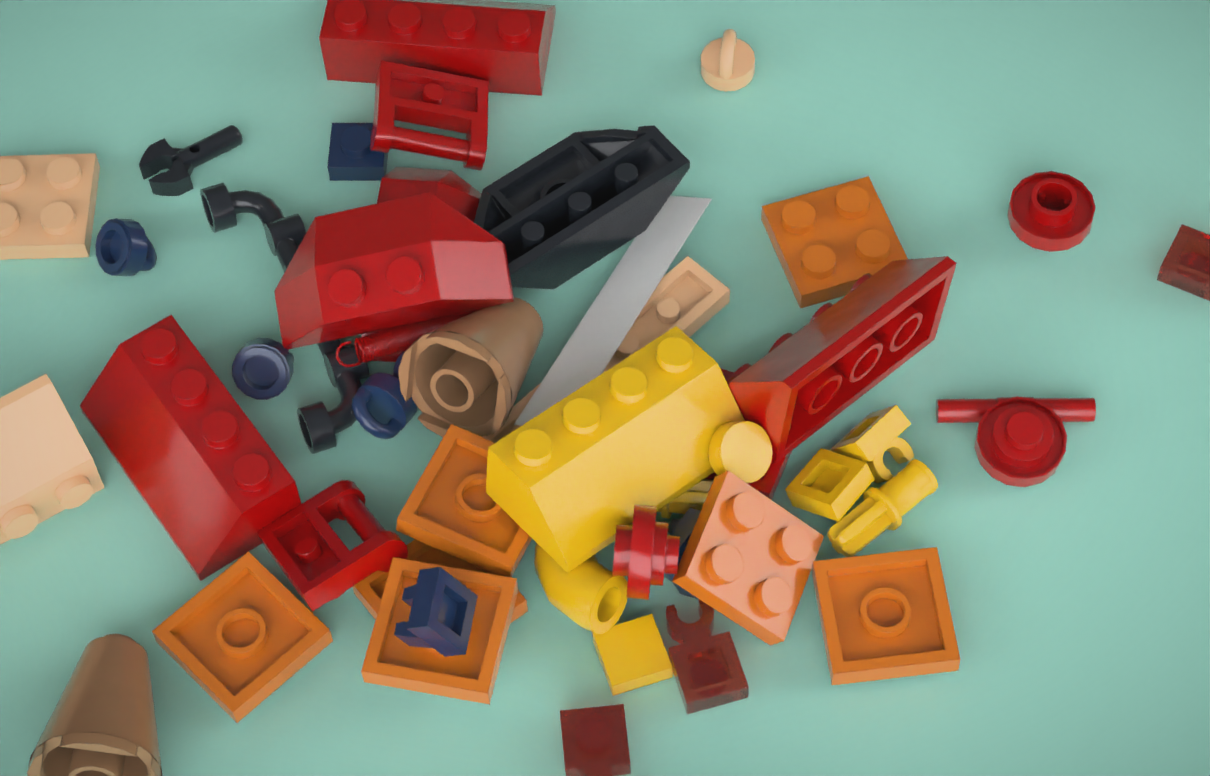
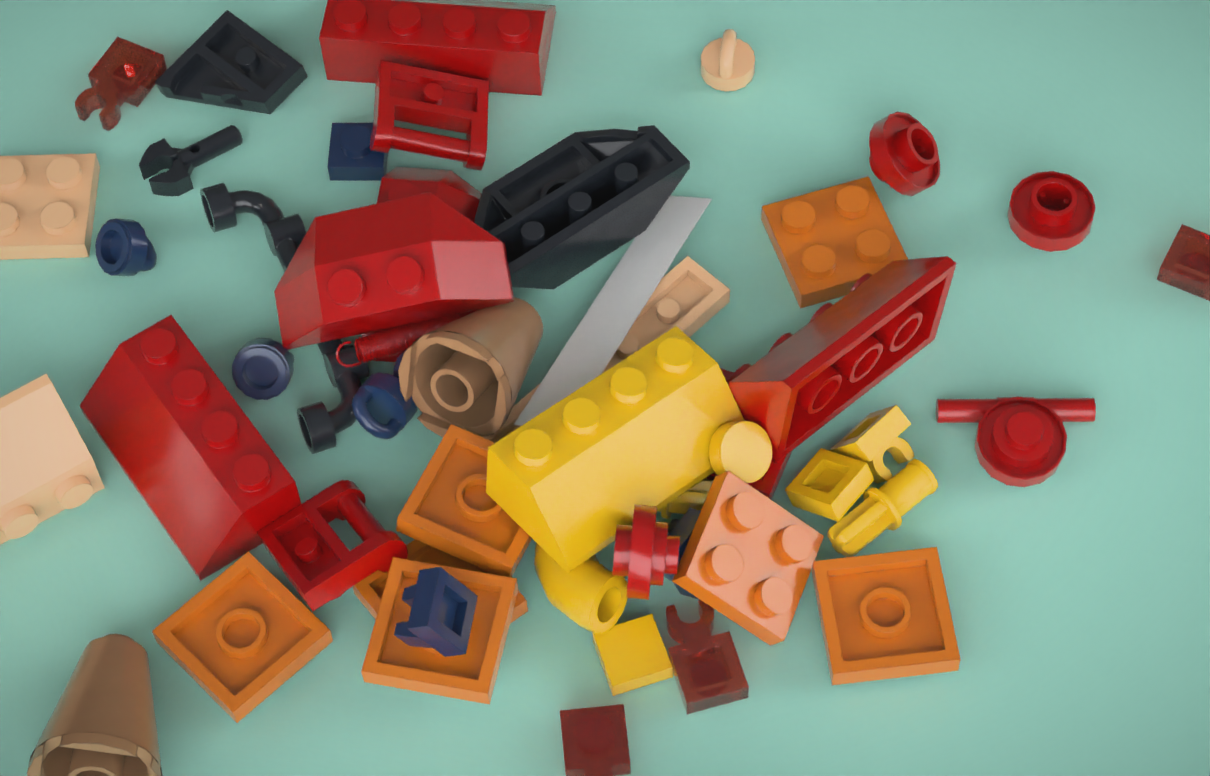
none -> clear red plate [75,37,167,131]
none -> black wing [155,10,308,114]
none -> red plate [869,111,940,196]

